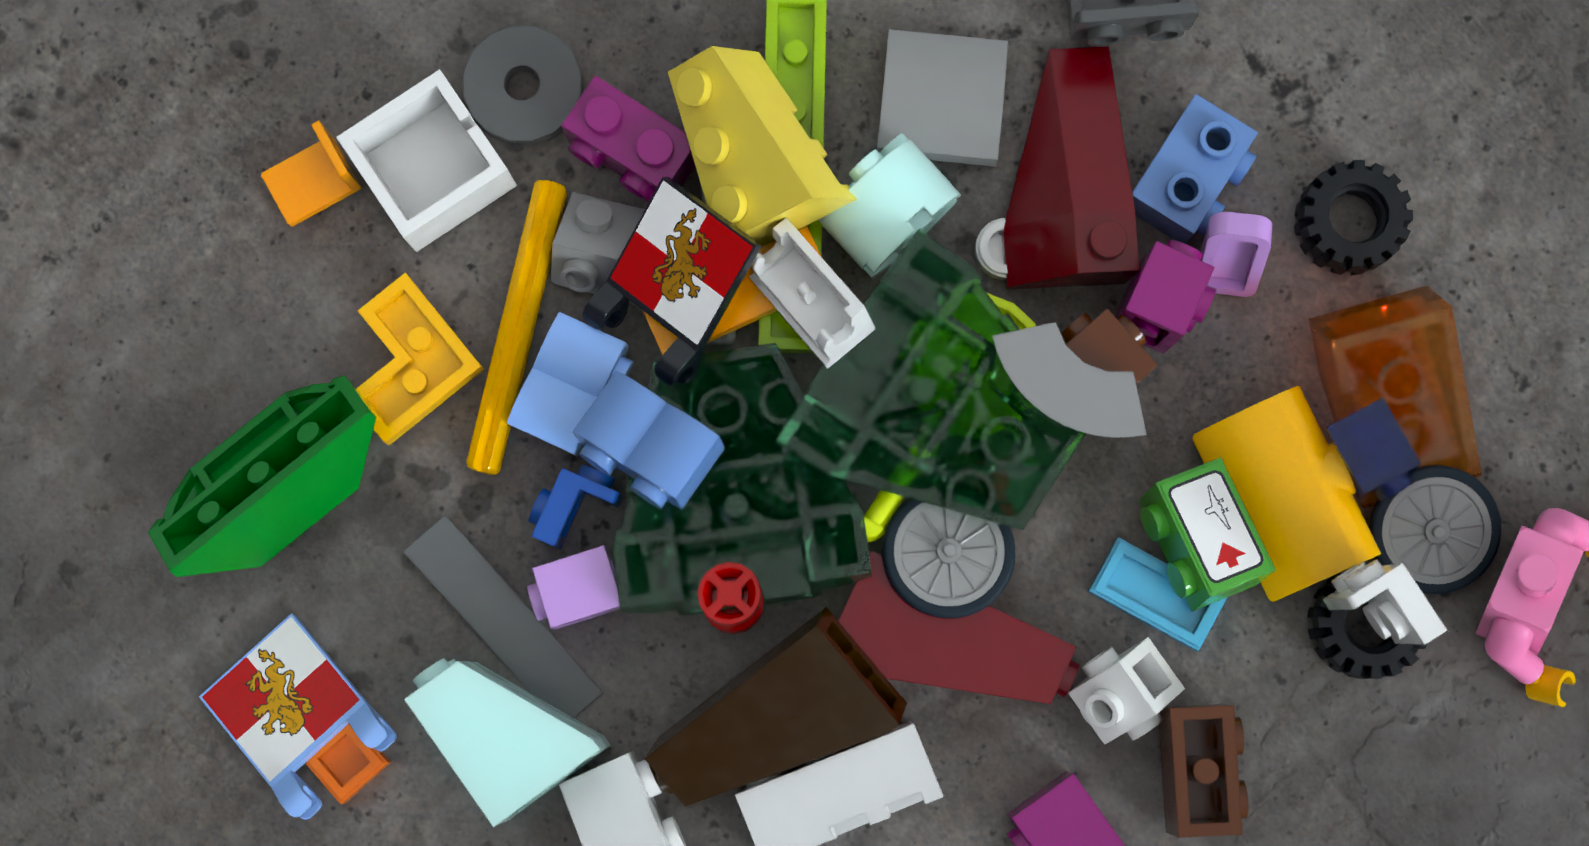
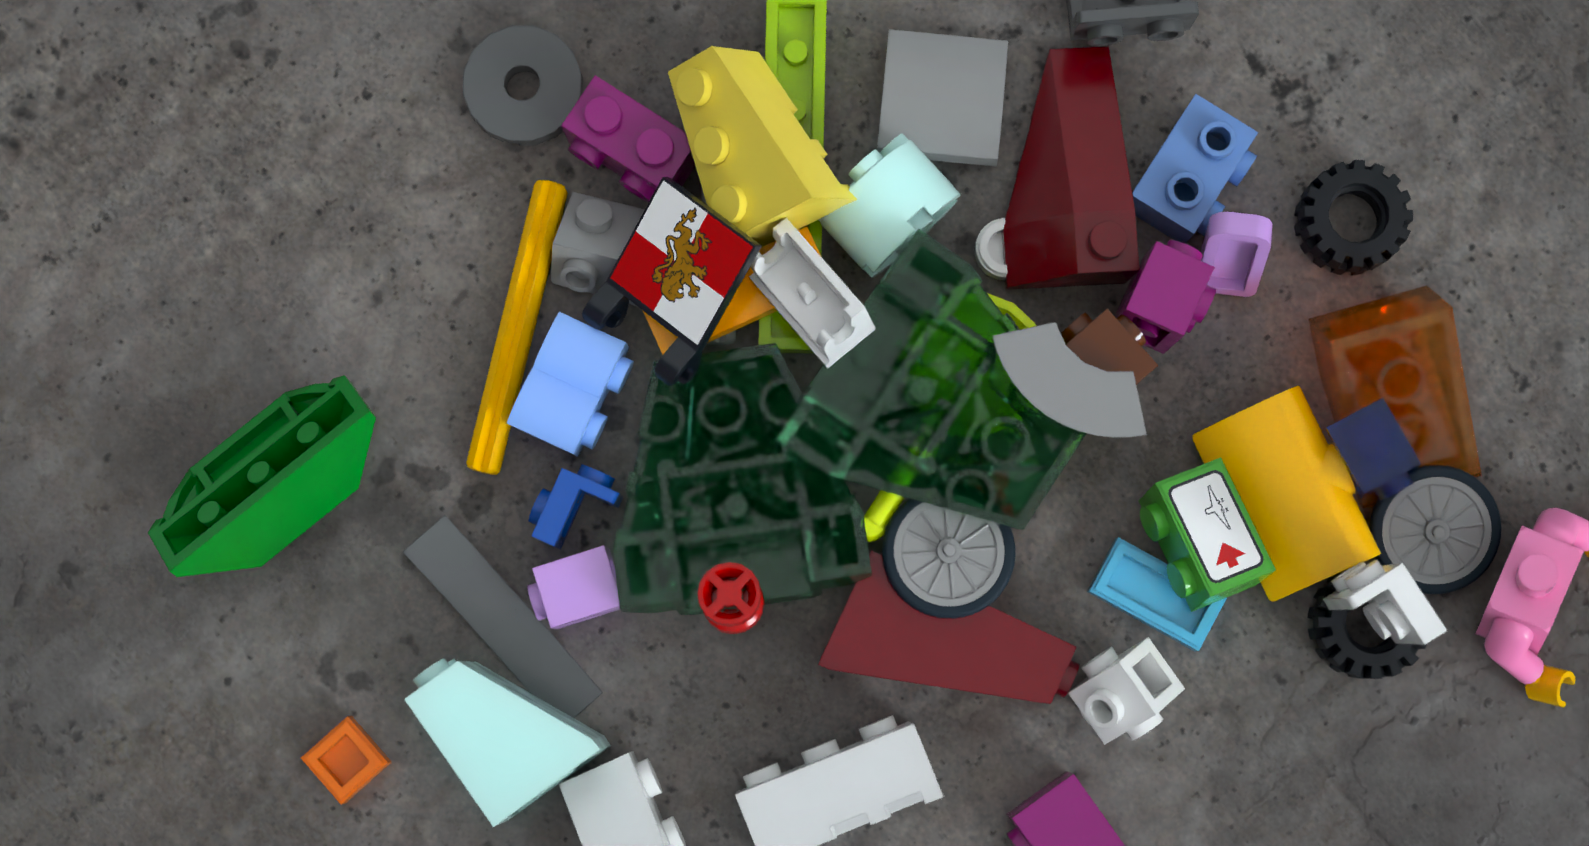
flag [199,613,397,820] -> none
light orange bracket [261,120,362,227] -> none
white piece [336,69,517,252] -> none
yellow plate [356,273,484,446] -> none
medium blue brick [573,371,725,510] -> none
dark brown slope [644,607,907,807] -> none
reddish brown brick [1159,704,1248,838] -> none

